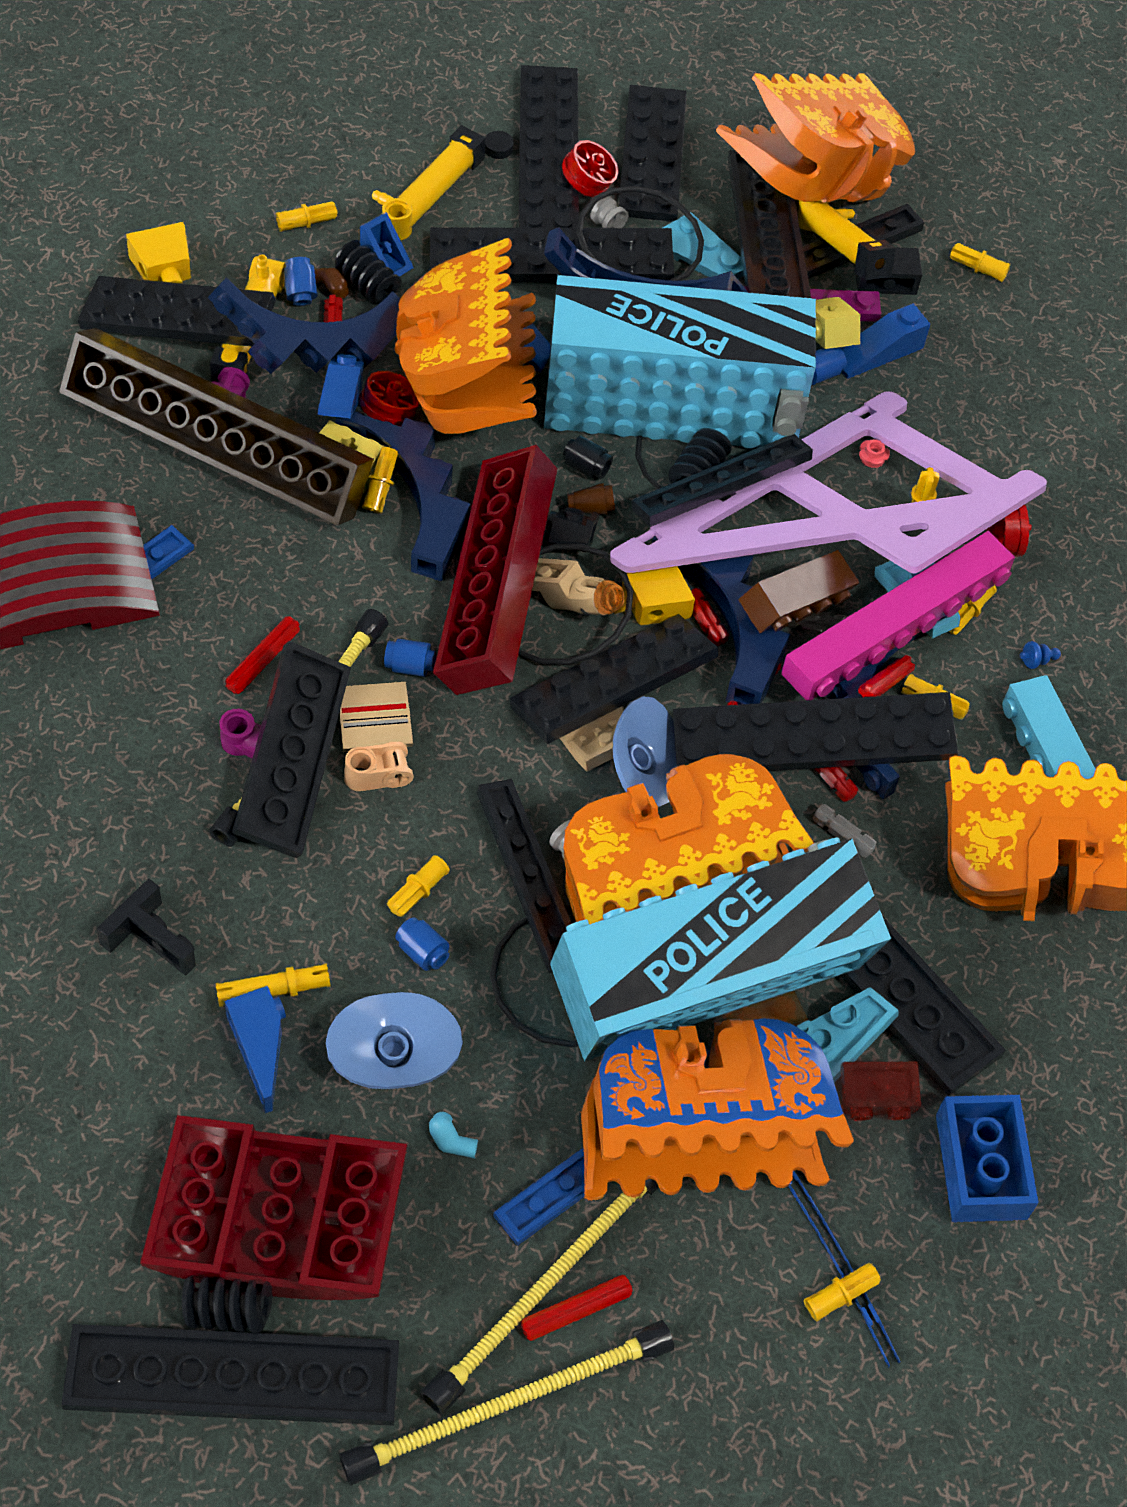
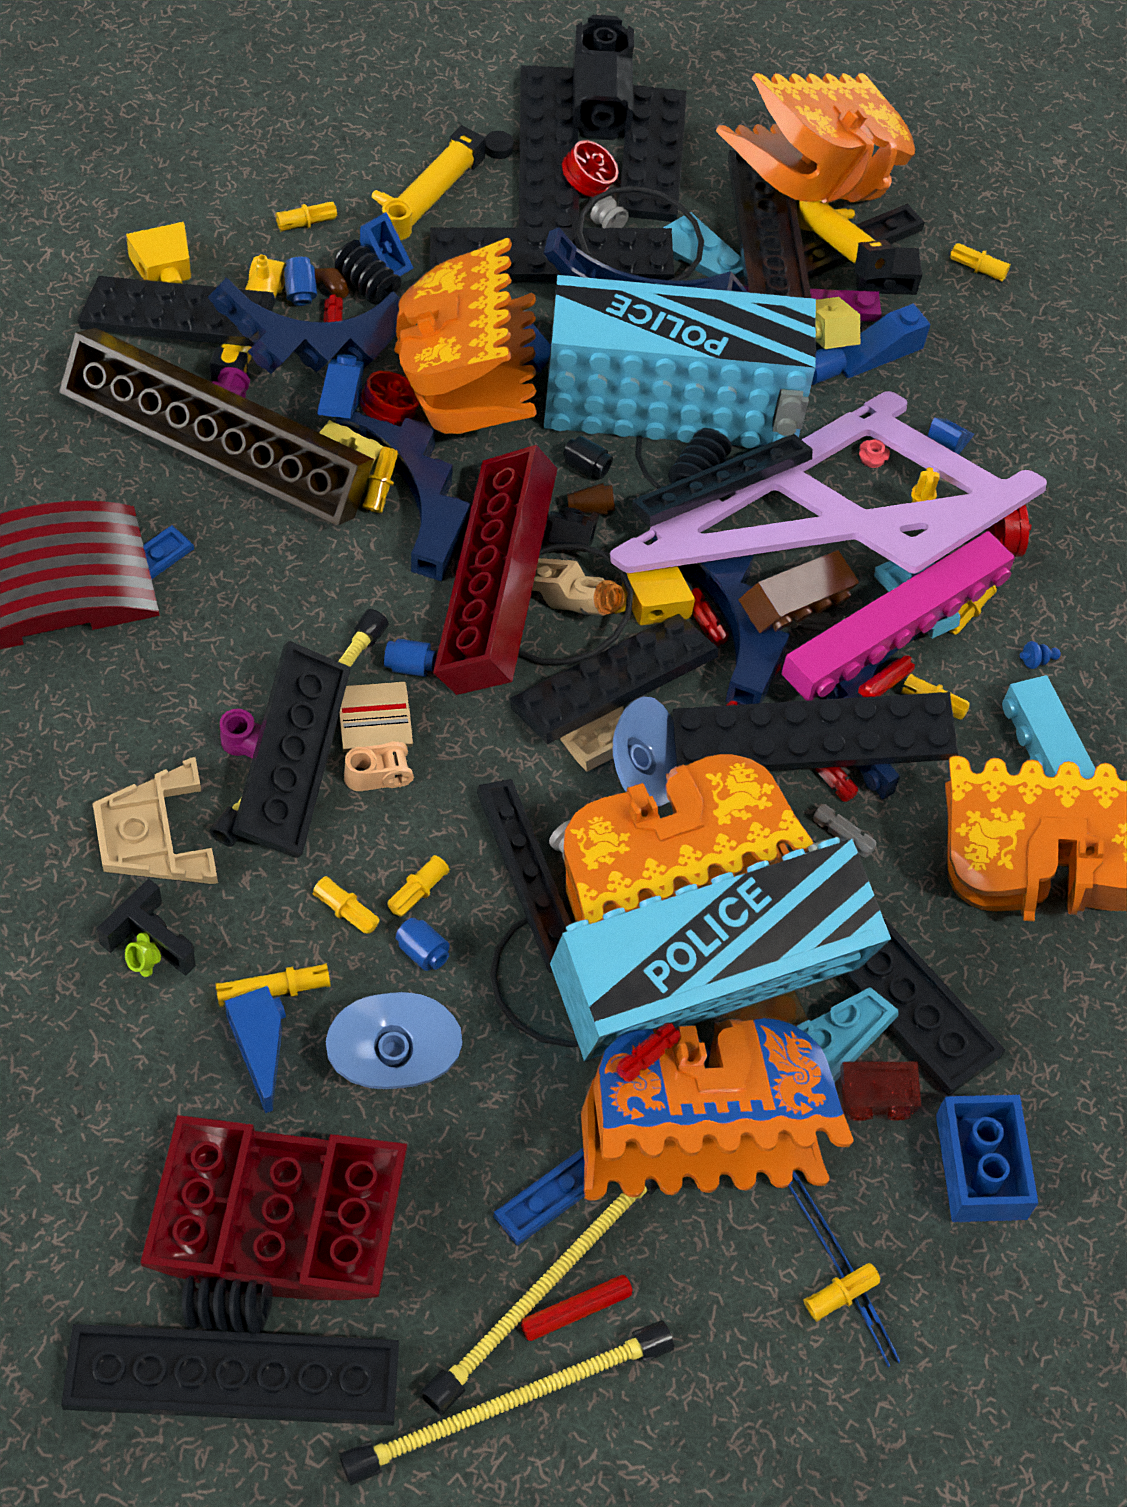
red axle [225,616,300,695] -> none
medium azure arm [429,1112,478,1158] -> none
none -> tan wing [93,757,218,884]
none -> lime plate [125,933,161,977]
none -> yellow axle [313,876,380,934]
none -> black brick [573,15,634,140]
none -> red axle [616,1023,681,1082]
none -> blue slope [927,418,974,455]

